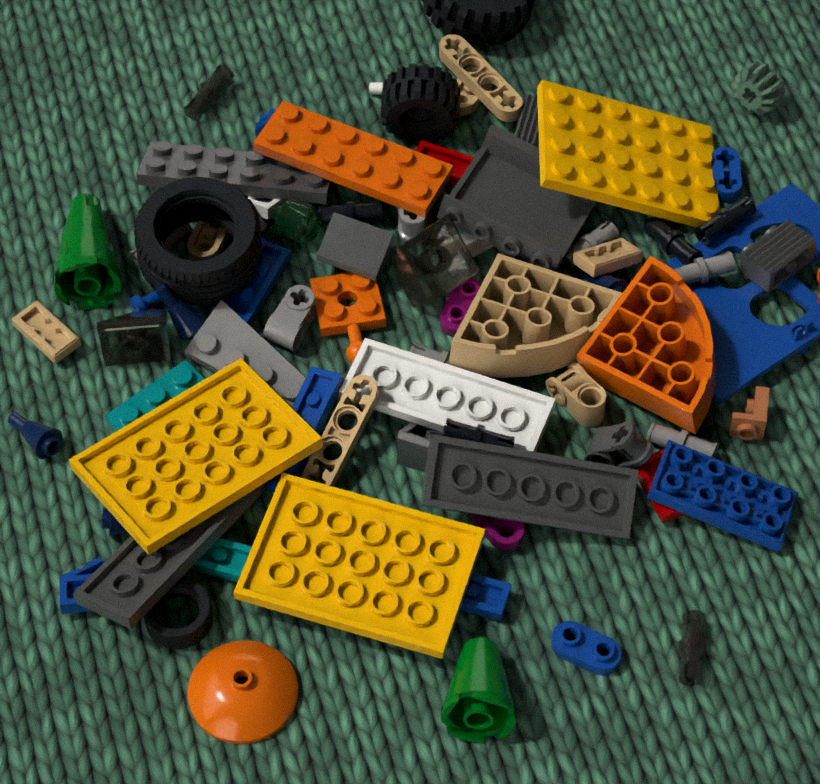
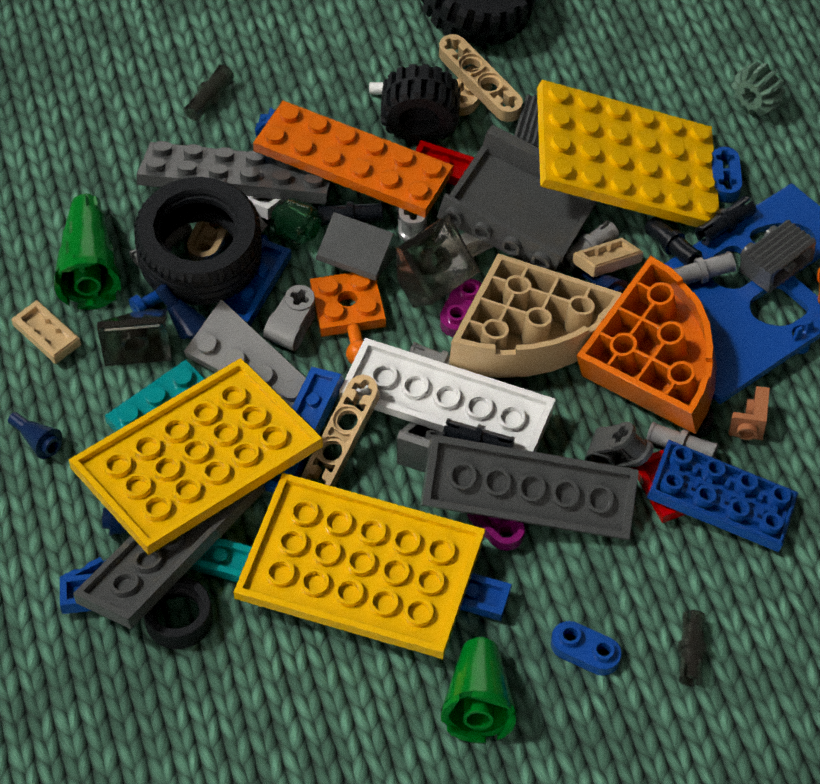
orange dish [187,640,299,744] -> none
tan piece [545,362,607,427] -> none

